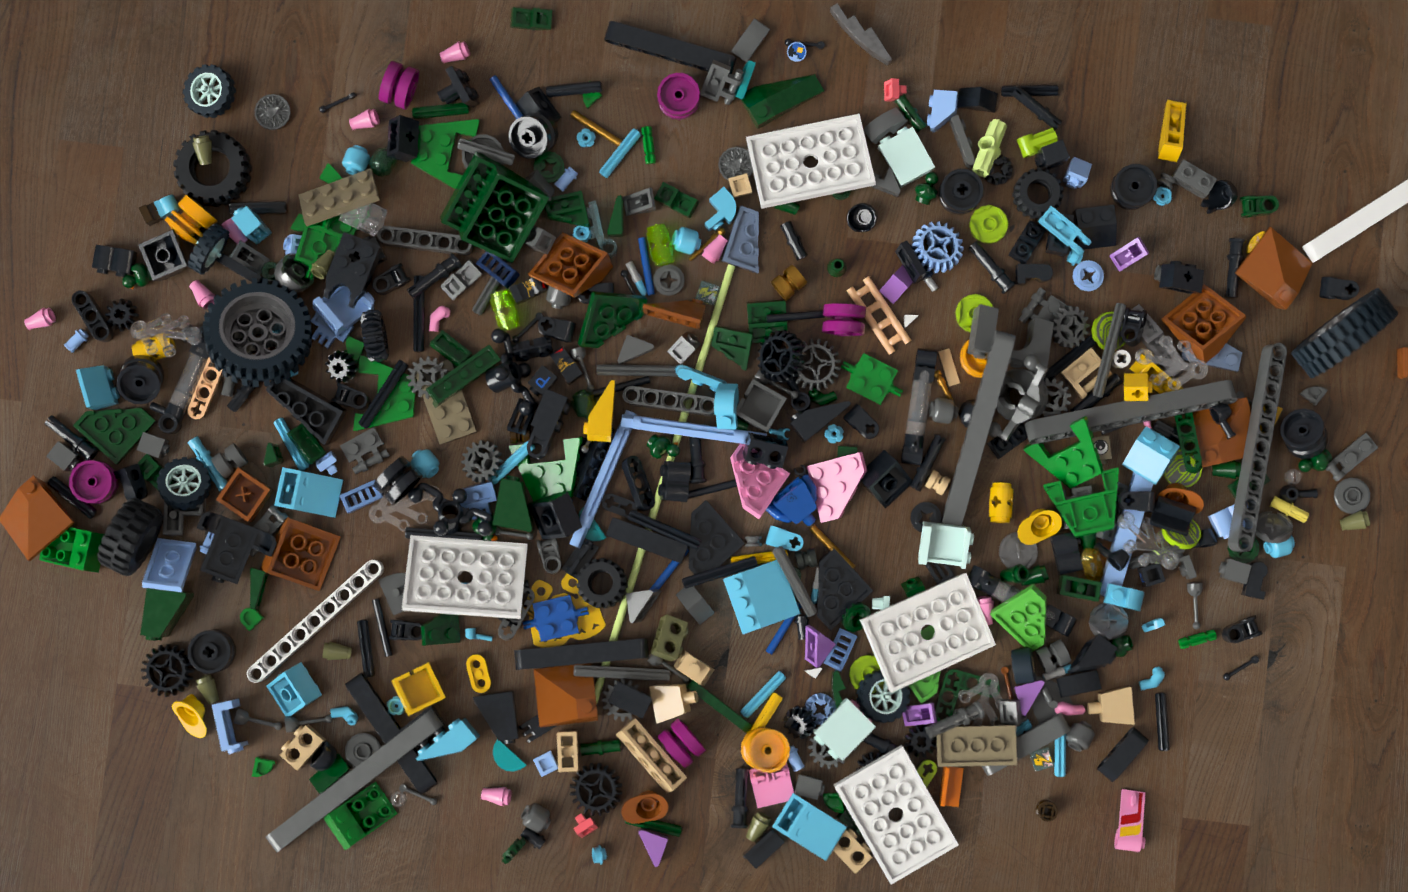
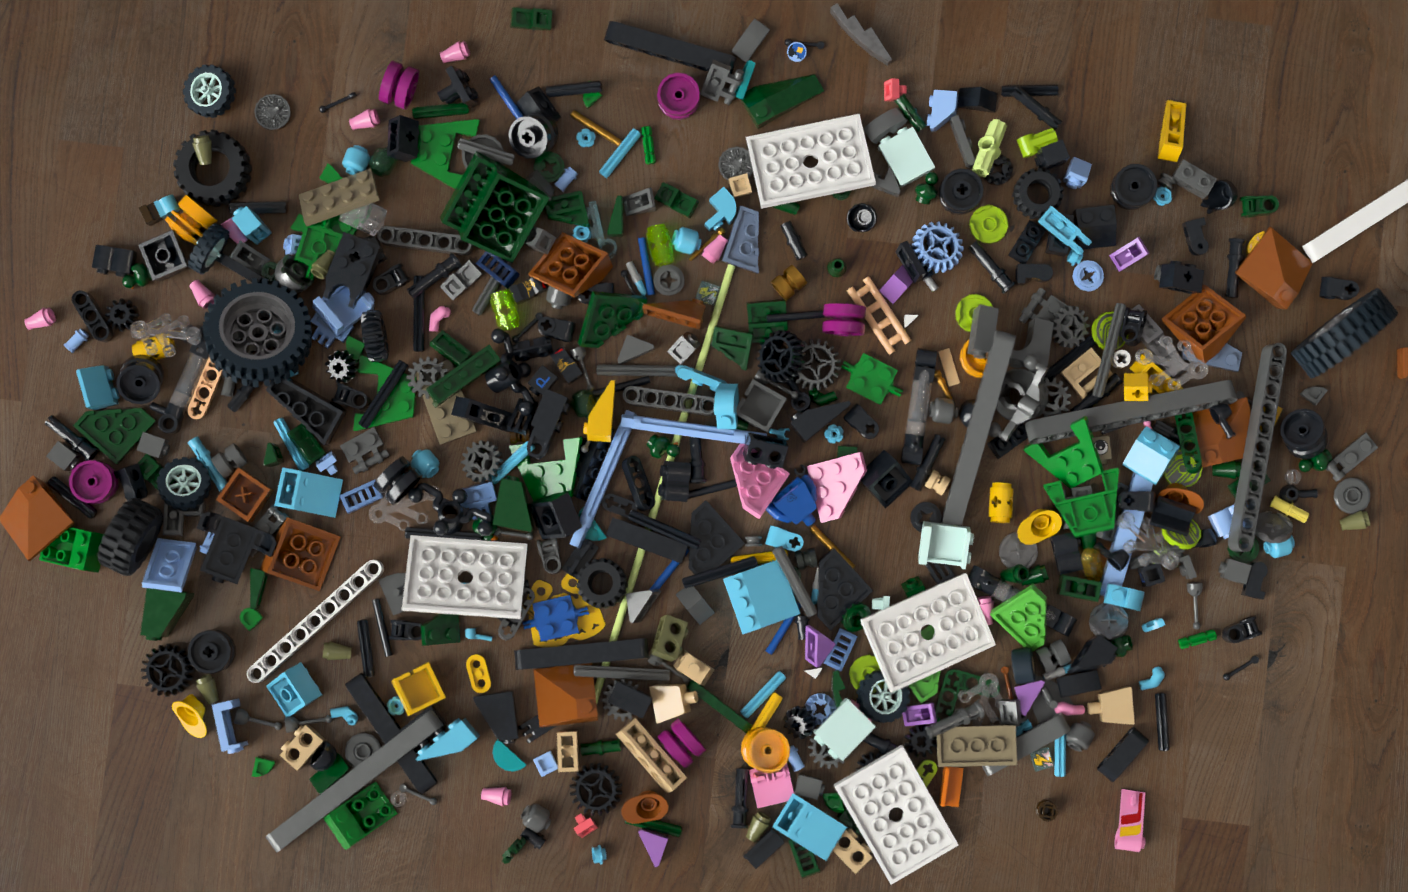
none -> black slope [451,396,513,432]
none -> dark green slope [788,839,821,879]
none -> black leg [1182,217,1209,256]

